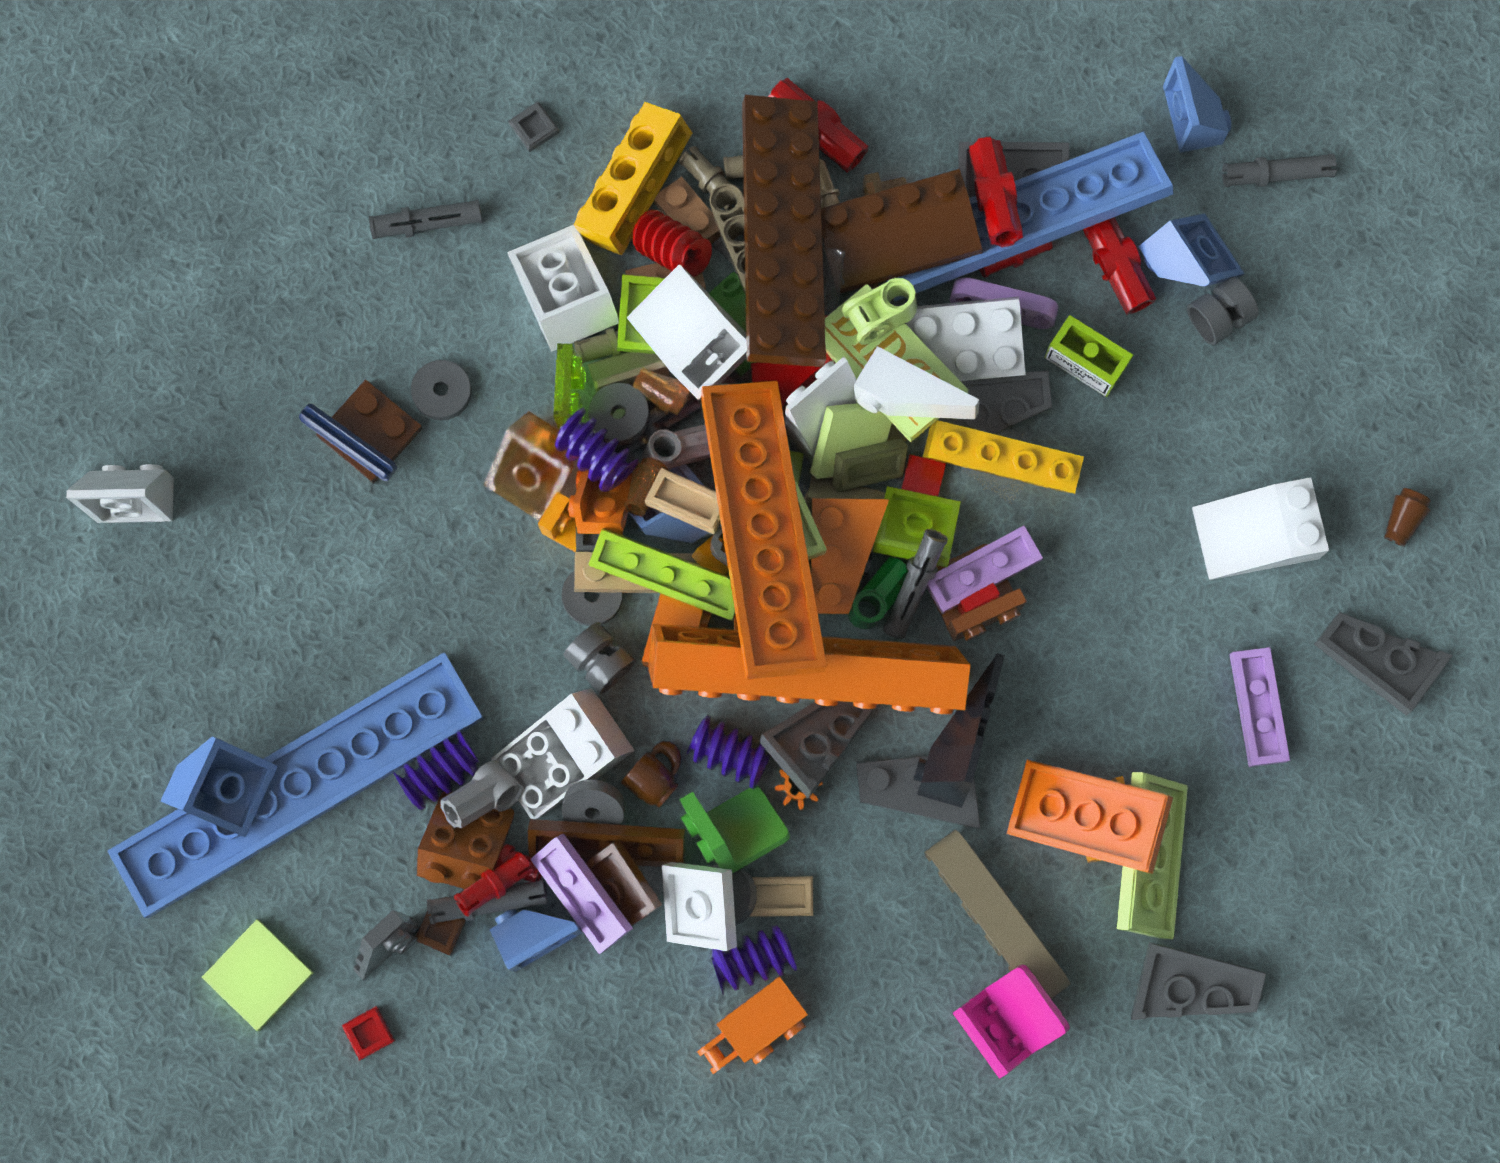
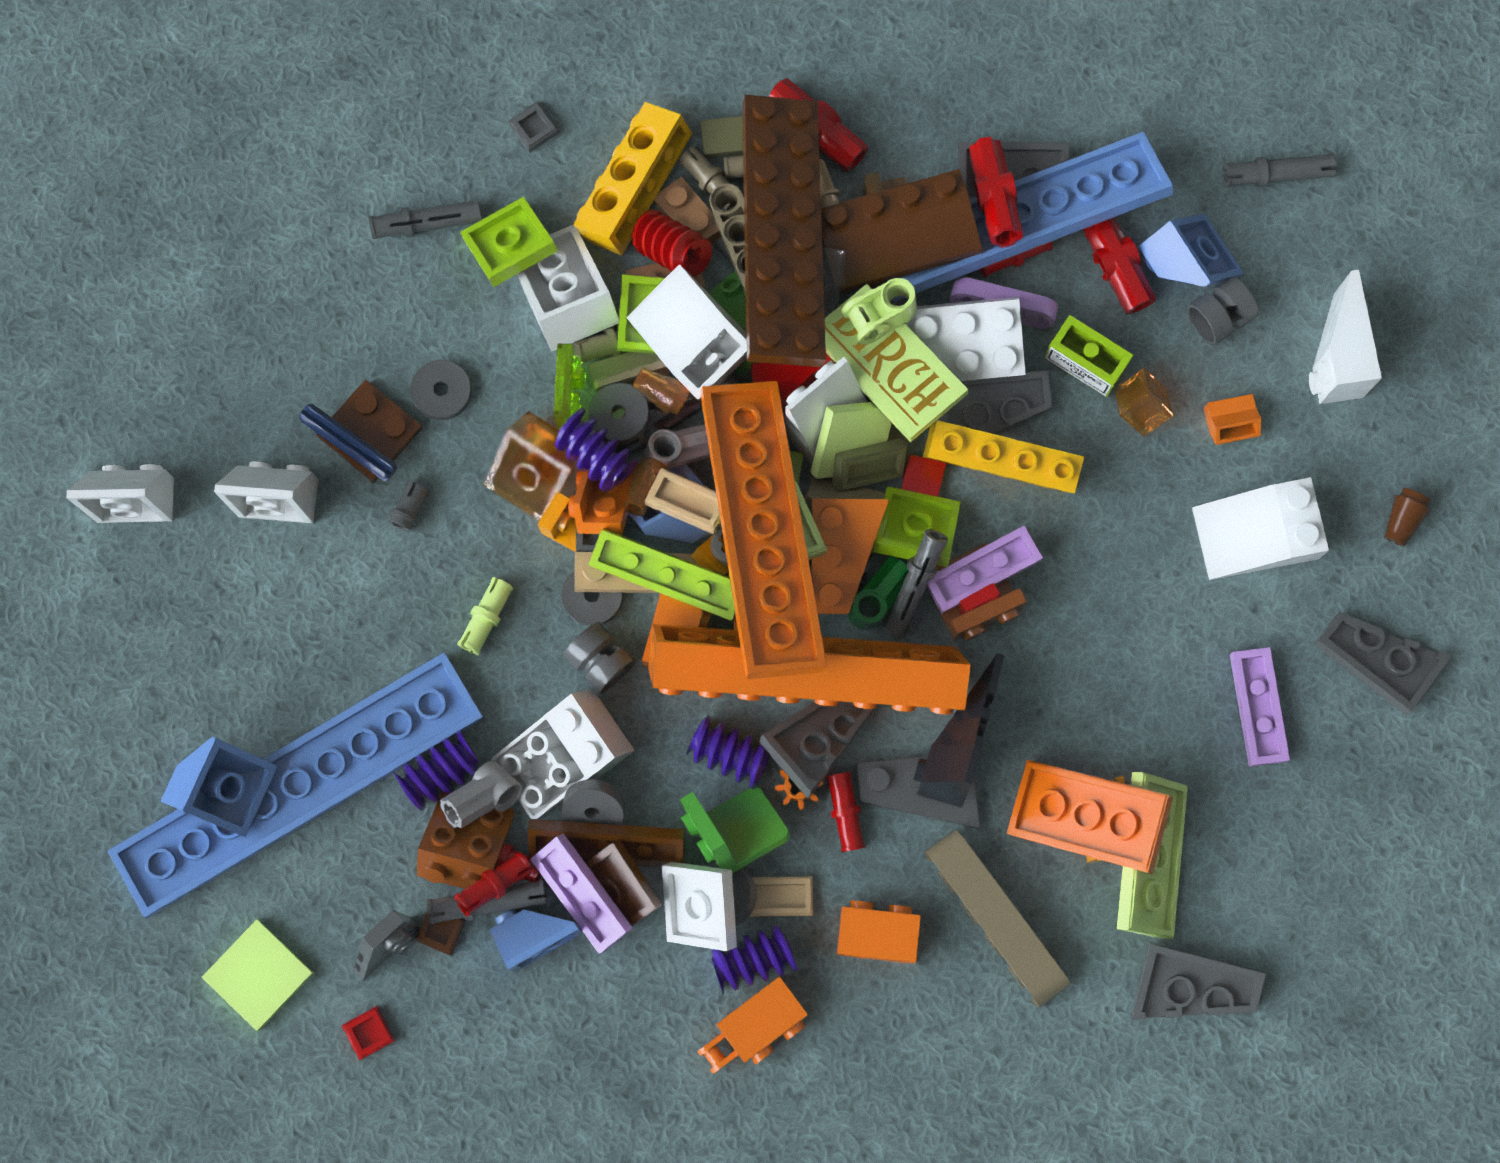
reddish brown piece [621,741,681,808] -> none
white slope [854,346,979,419] -> none
dark pink bracket [953,964,1070,1079] -> none
medium blue slope [1163,56,1231,153] -> none
none -> white slope [214,461,318,523]
none -> dark grey pin [389,481,430,532]
none -> yellowish green pin [457,577,514,655]
none -> lime plate [460,196,558,287]
none -> olive tile [700,116,743,158]
none -> red pin [826,772,866,853]
none -> orange brick [836,900,921,964]
none -> clear orange panel [1115,368,1173,437]
none -> orange piece [1204,394,1261,445]
none -> white slope [1309,270,1382,404]

